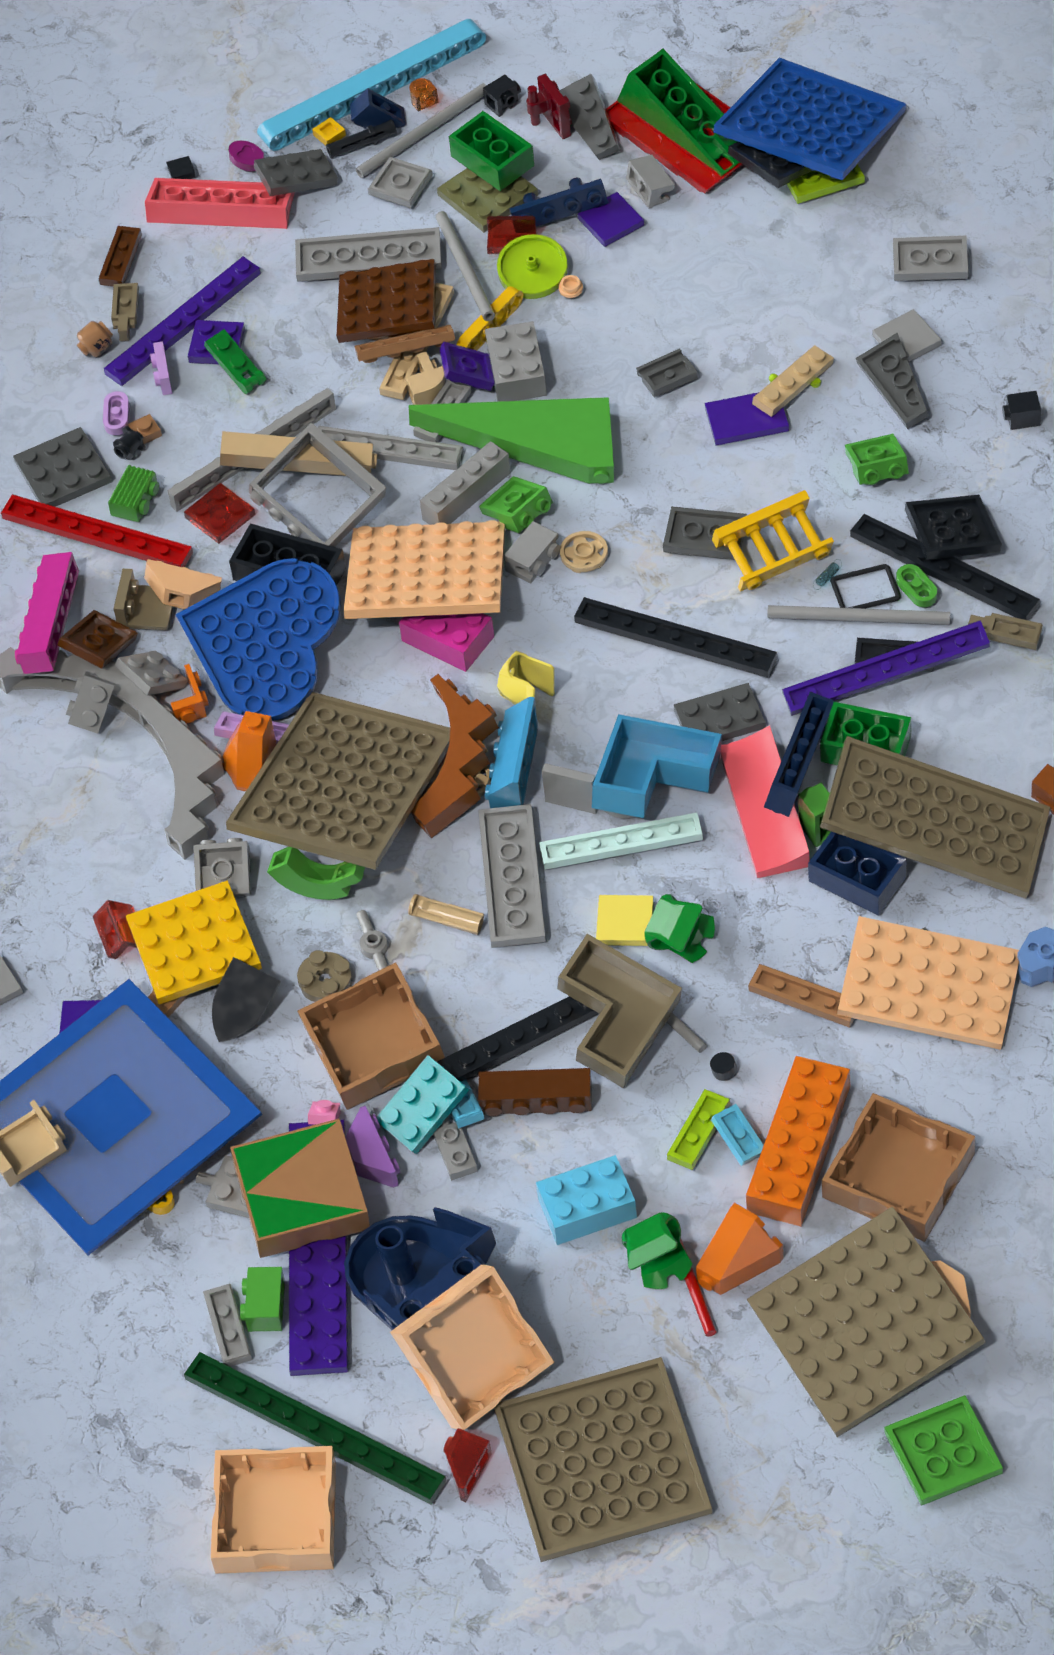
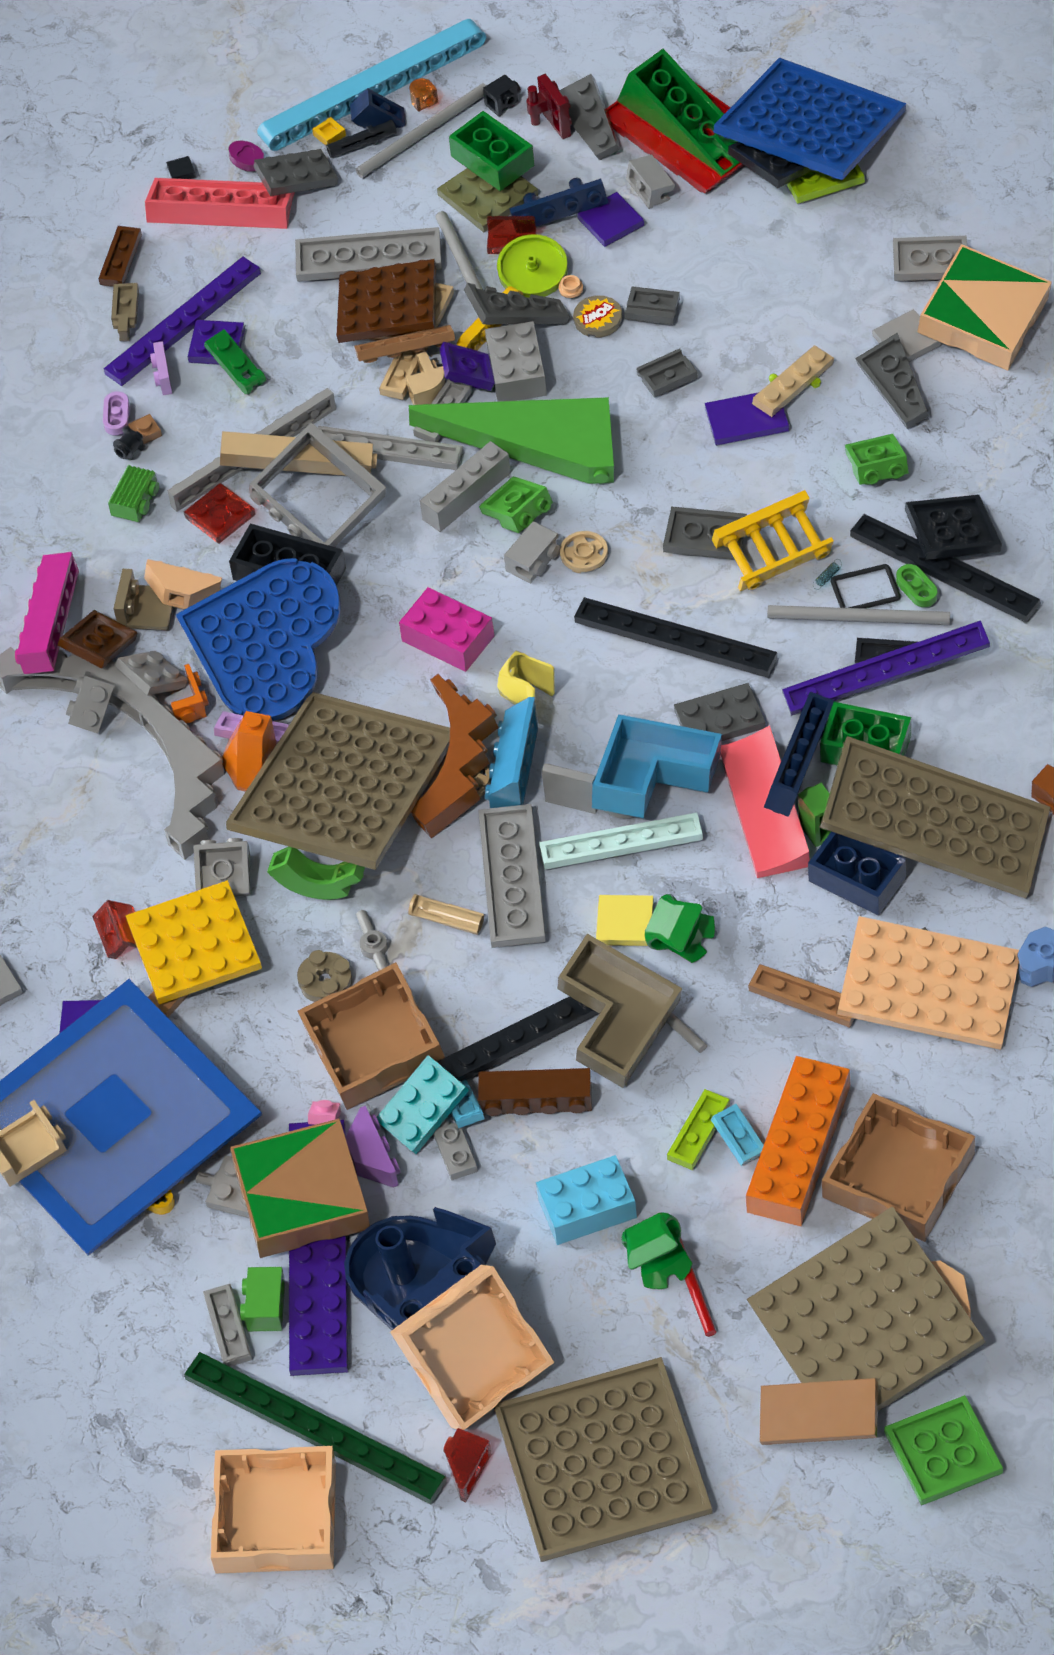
red plate [1,494,193,567] -> none
dark grey plate [13,427,112,507] -> none
medium nougat head [77,321,113,357] -> none
black shield [212,957,281,1042] -> none
light nougat plate [344,520,505,619] -> none
light grey plate [368,157,433,208] -> none
orange slope [696,1202,784,1295] -> none
black piece [710,1052,737,1081] -> none
dark tan hinge [968,613,1043,650] -> none
black brick [1002,391,1041,430] -> none
none -> dark grey wing [464,283,570,325]
none -> tile [573,296,622,338]
none -> dark grey plate [624,286,680,325]
none -> medium nougat tile [760,1378,878,1445]
none -> light nougat tile [917,244,1052,371]

